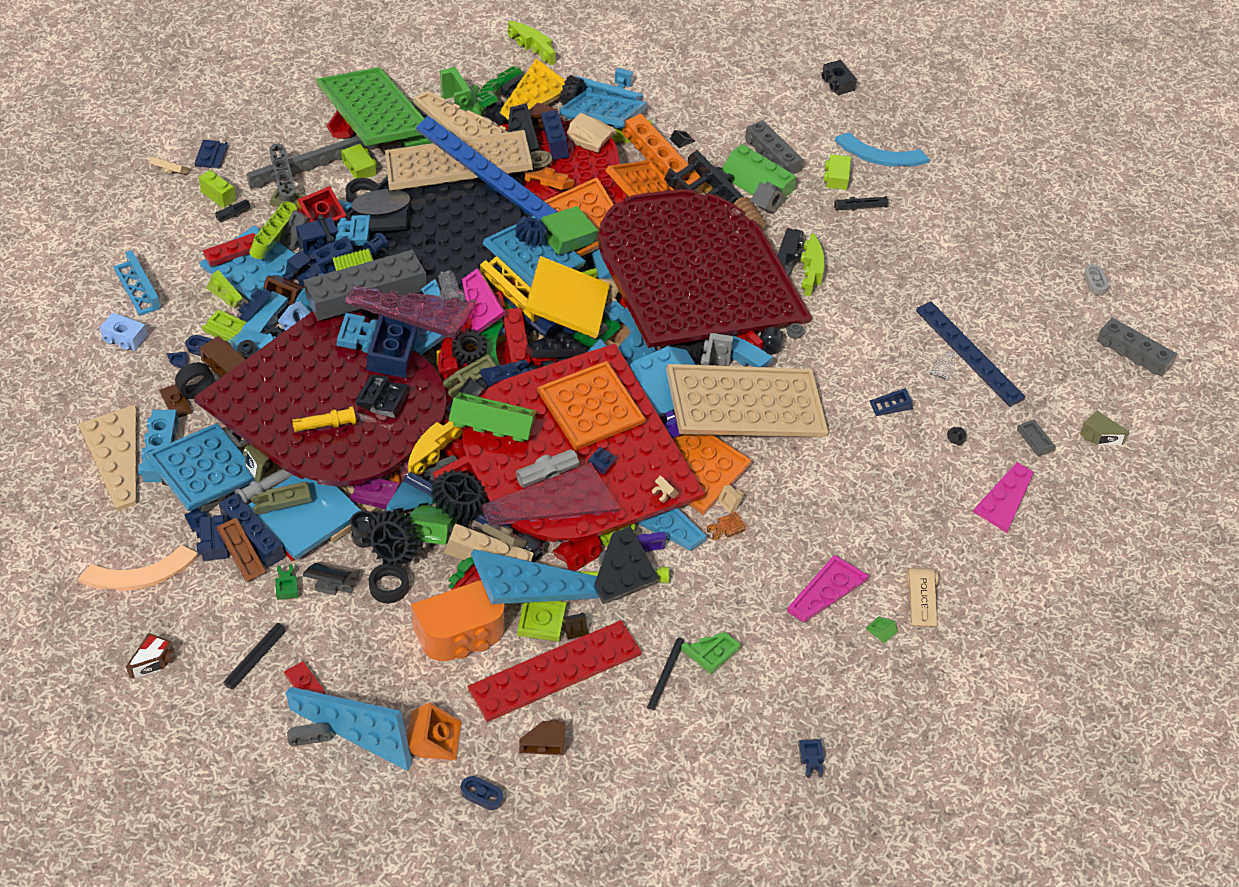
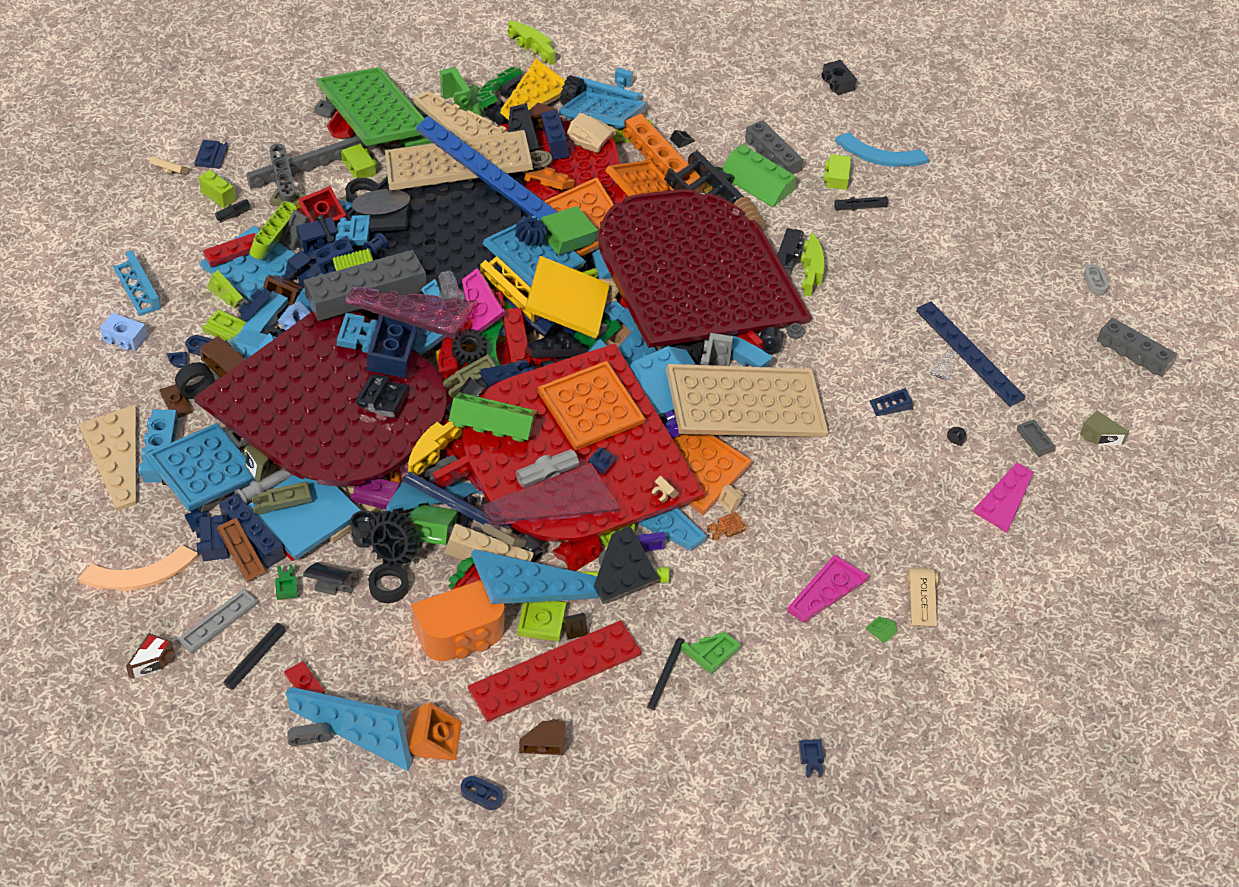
black plate [237,340,257,359] -> none
yellow pin [292,406,356,432] -> none
black gear [431,469,487,521] -> none
dark grey brick [750,181,785,213] -> none
none -> light grey tile [177,589,258,655]
none -> dark grey plate [314,96,337,117]

